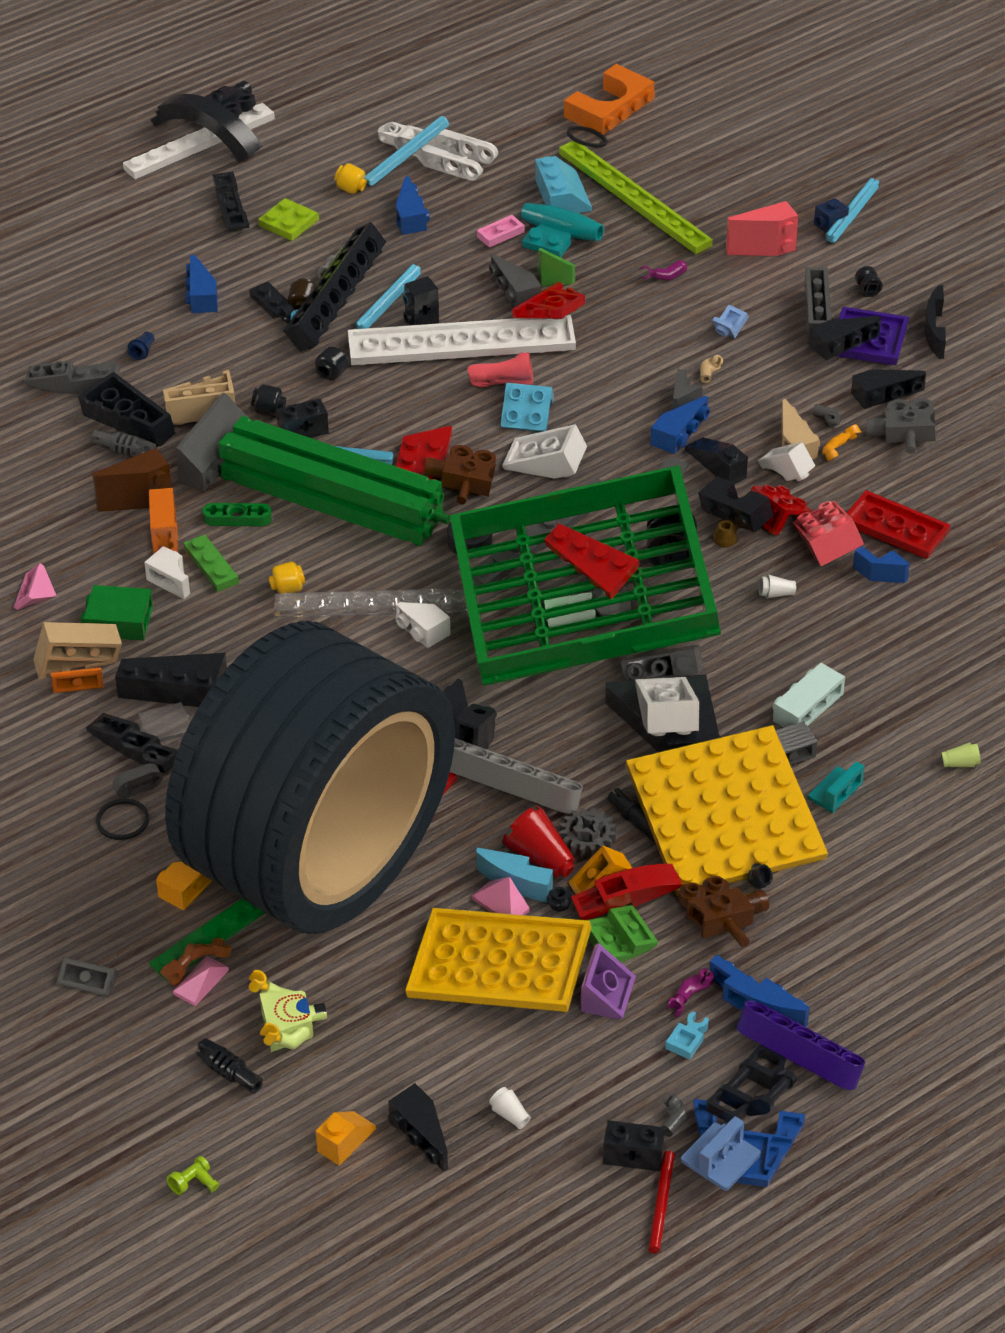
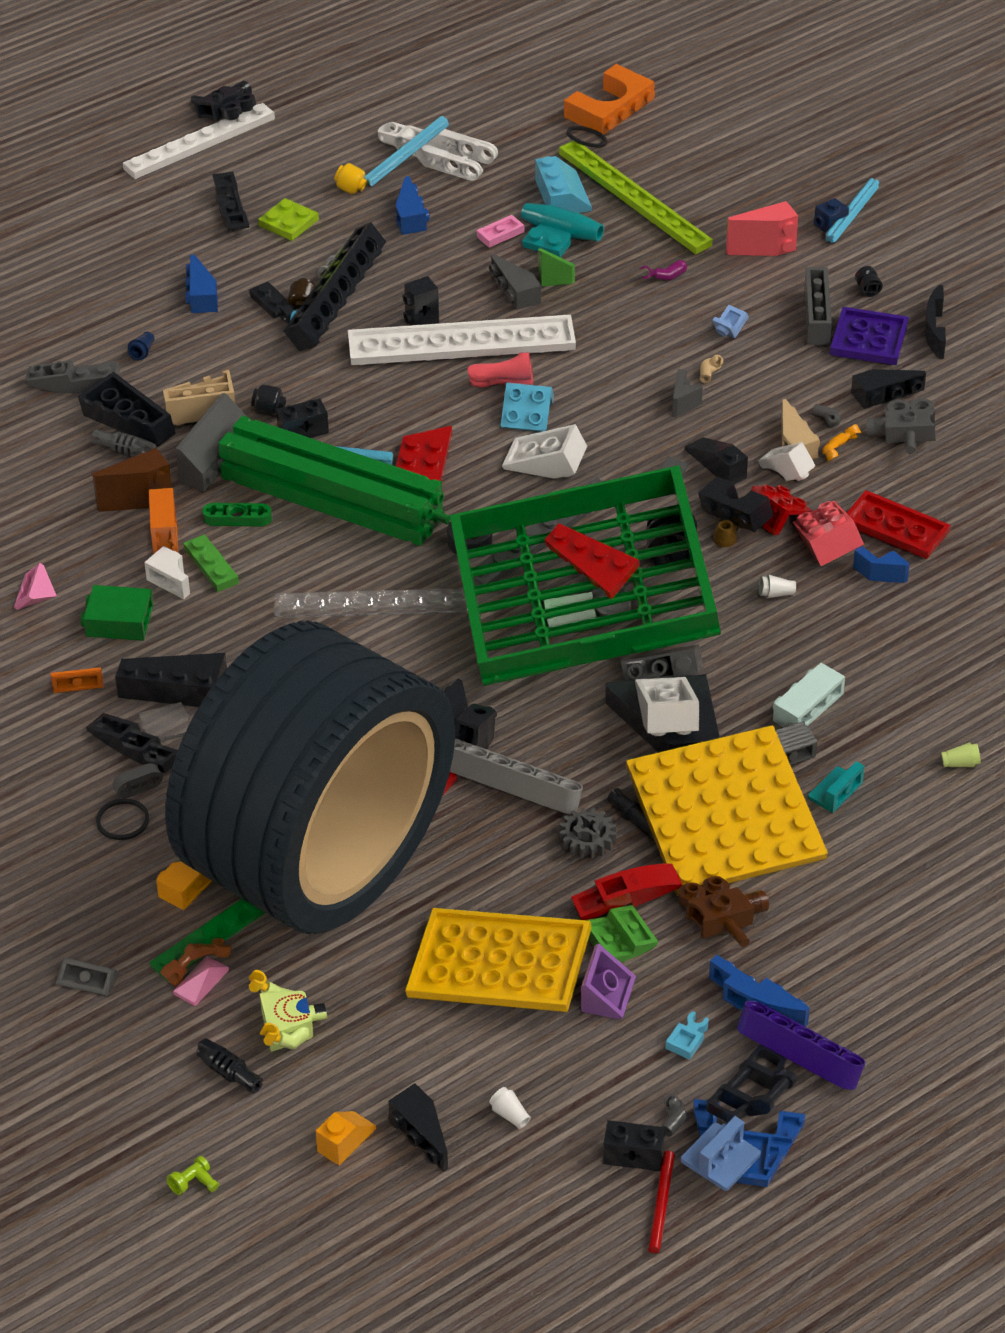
tan wedge [33,622,122,679] -> none
black arch [150,94,263,162] -> none
yellow head [268,561,306,596] -> none
black head [315,347,349,380] -> none
medium azure axle [355,264,421,329] -> none
white slope [395,602,451,648] -> none
reddish brown piece [423,445,496,505] -> none
bright pink slope [472,877,530,915] -> none
medium azure slope [476,847,553,903] -> none
red cone [502,806,575,878] -> none
red wing [512,282,585,319] -> none
black plate [546,887,573,911] -> none
light orange slope [568,845,632,894] -> none
blue slope [650,396,710,454] -> none
magenta arm [666,968,714,1018] -> none
black plate [748,863,773,890] -> none
black slope [809,316,881,360] -> none

